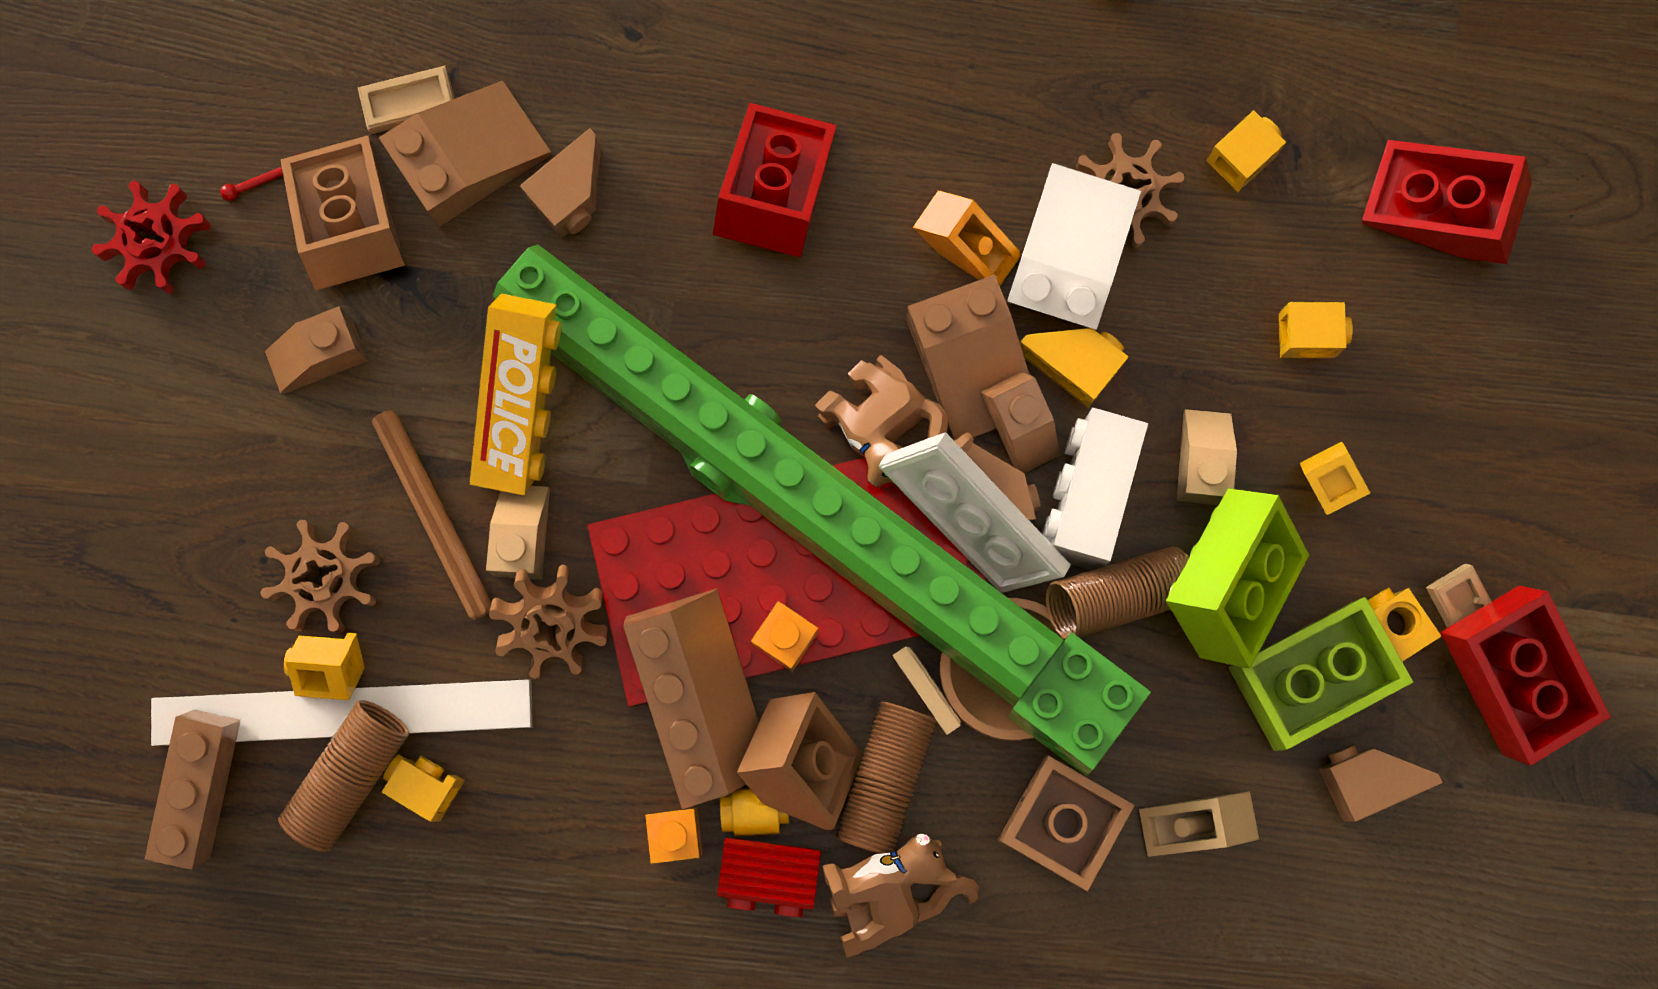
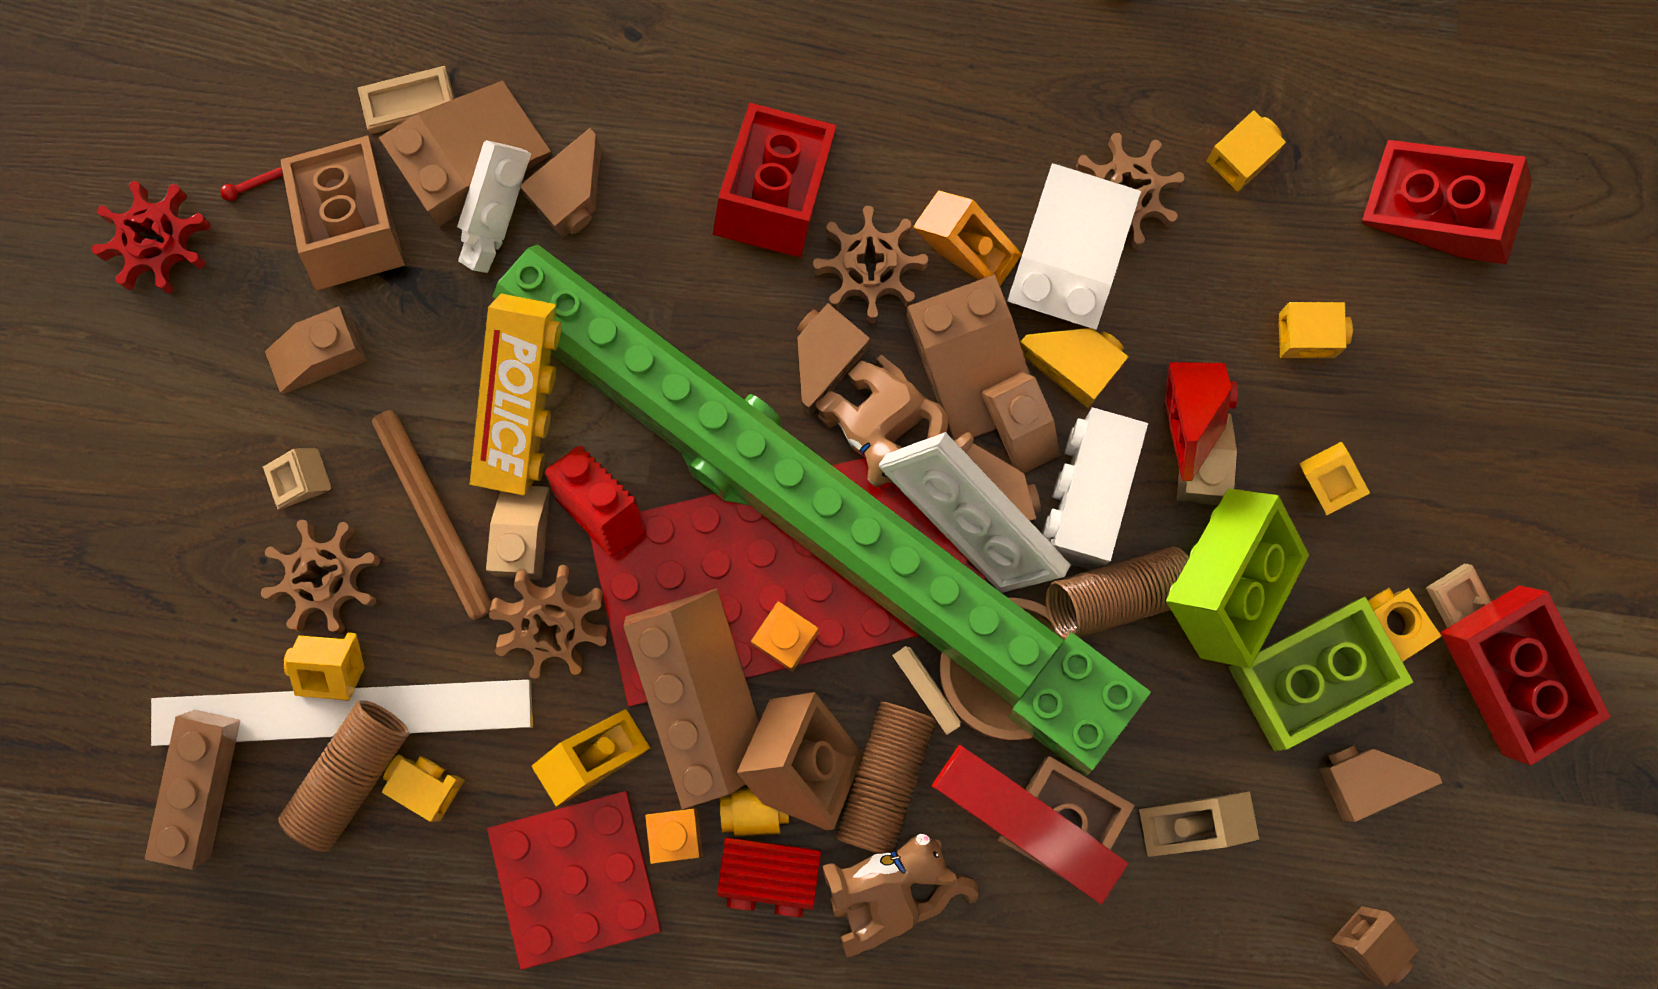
none -> tan slope [263,448,331,509]
none -> white hinge [457,140,531,273]
none -> red plate [487,791,662,970]
none -> yellow slope [531,709,651,807]
none -> red brick [545,446,645,556]
none -> medium nougat slope [797,303,870,417]
none -> medium nougat gear [813,206,928,324]
none -> red slope [931,745,1129,905]
none -> red slope [1164,362,1238,481]
none -> medium nougat slope [1330,906,1418,986]

